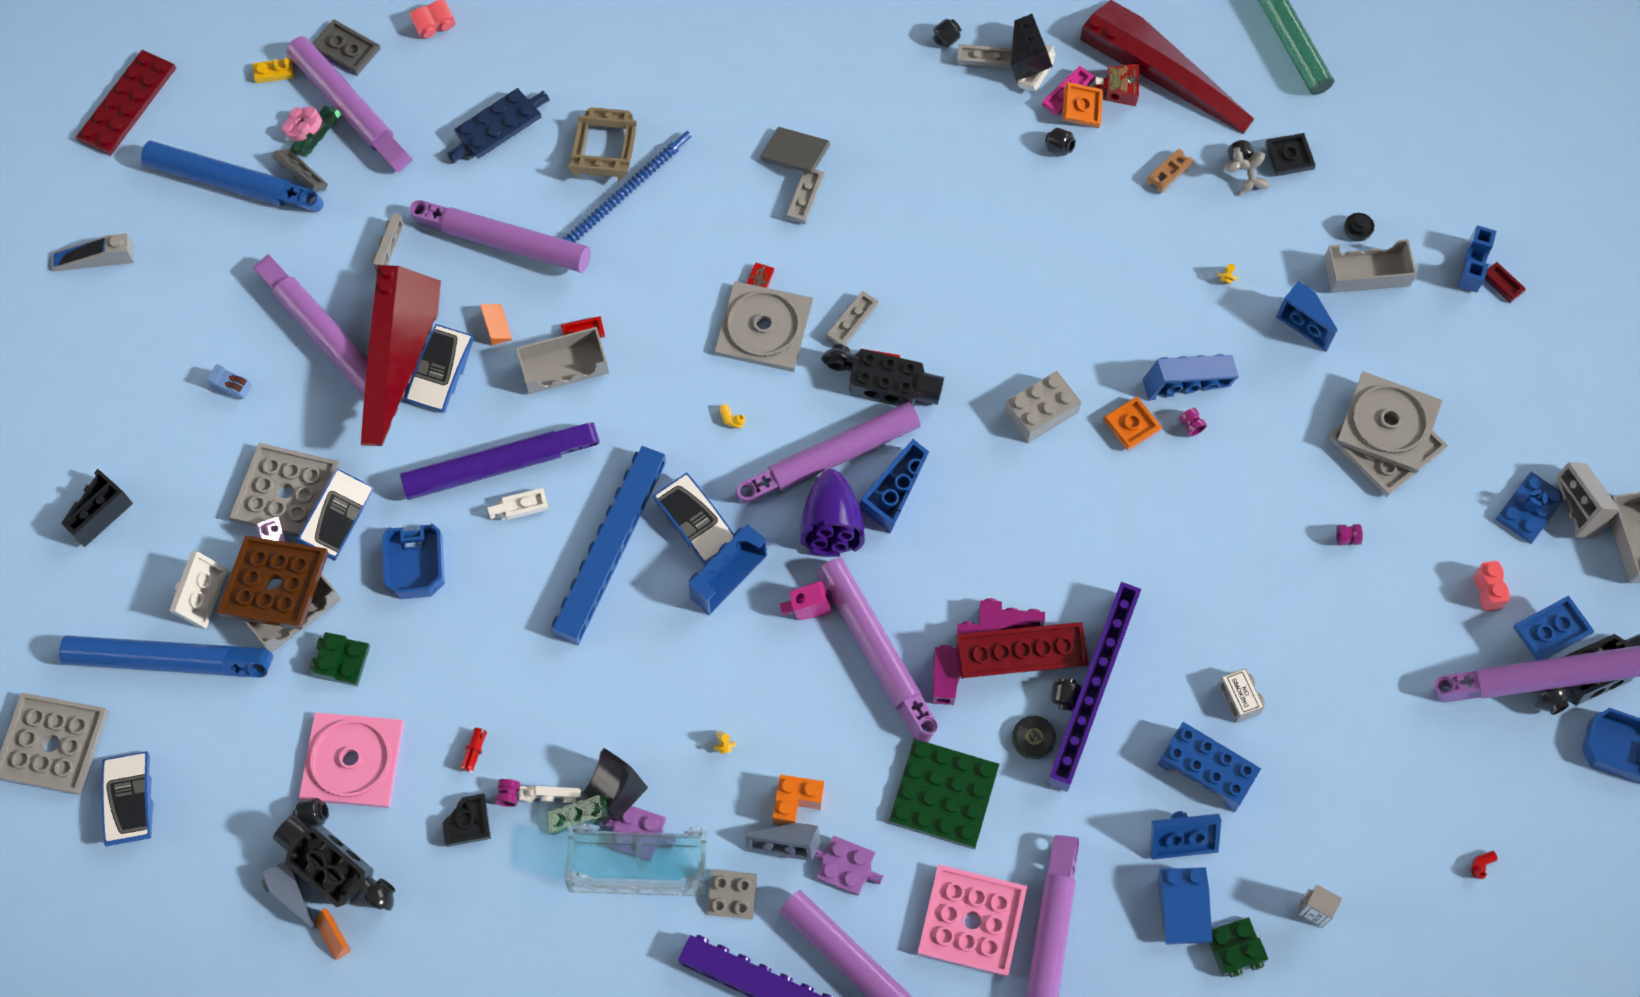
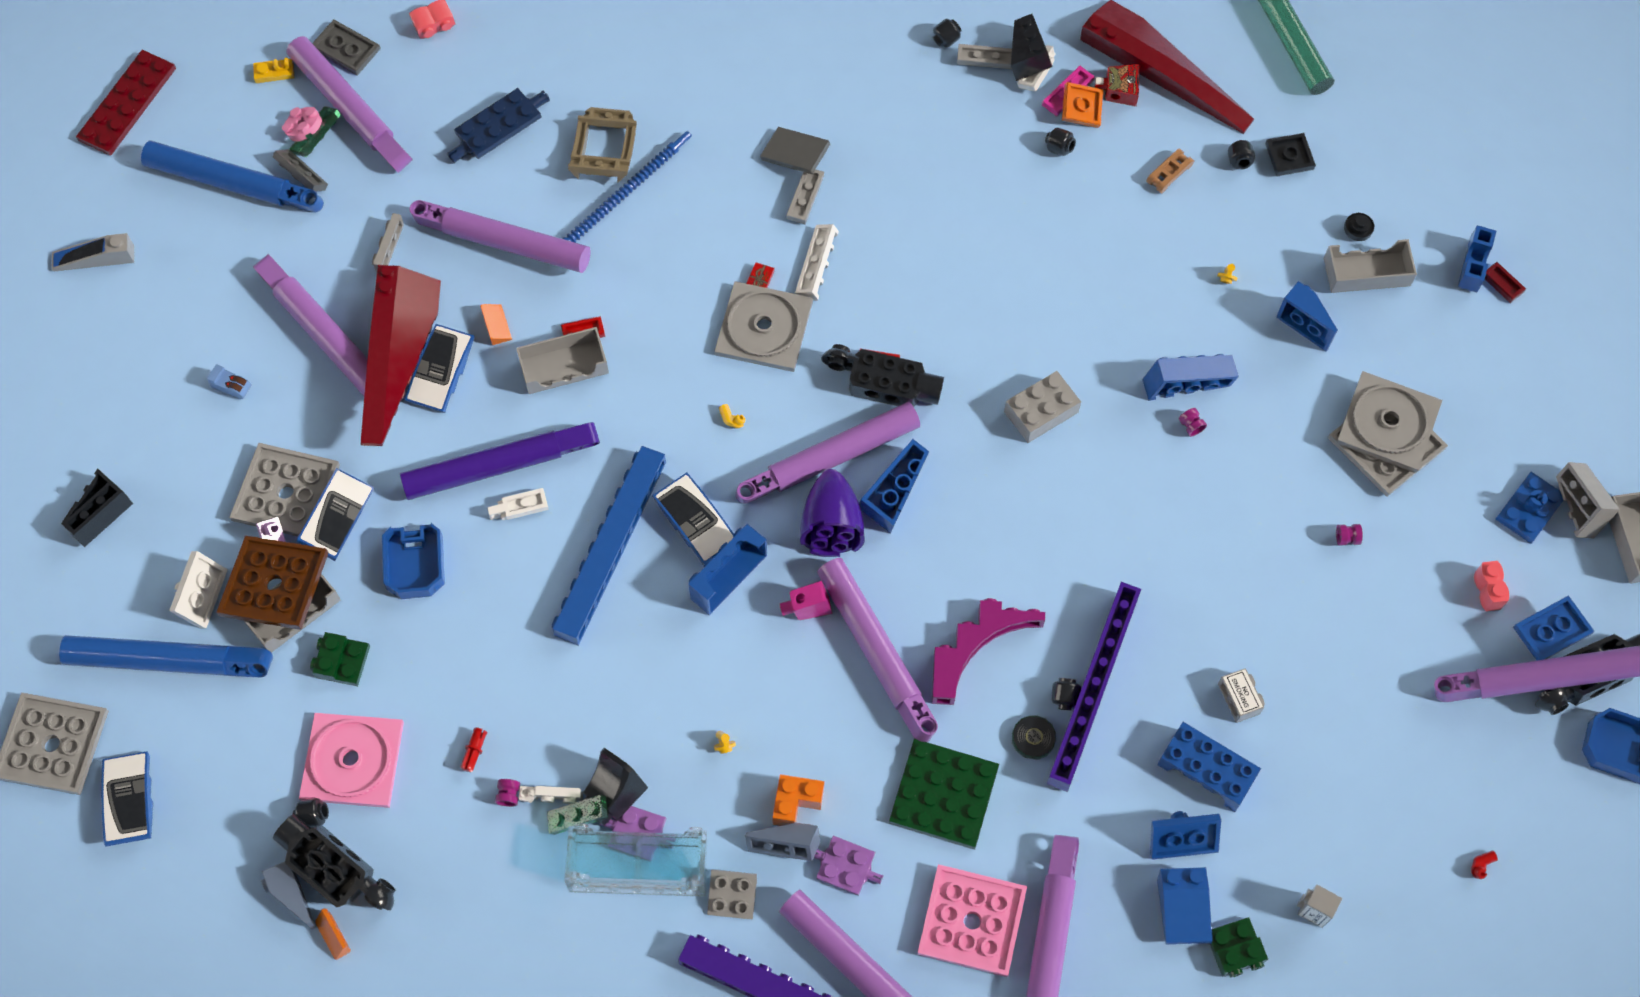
black plate [442,793,491,847] -> none
light grey plate [826,291,879,345] -> none
dark red plate [955,622,1089,679] -> none
orange plate [1103,396,1162,451] -> none
light grey piece [1225,147,1270,196] -> none
none -> white hinge [795,224,839,301]

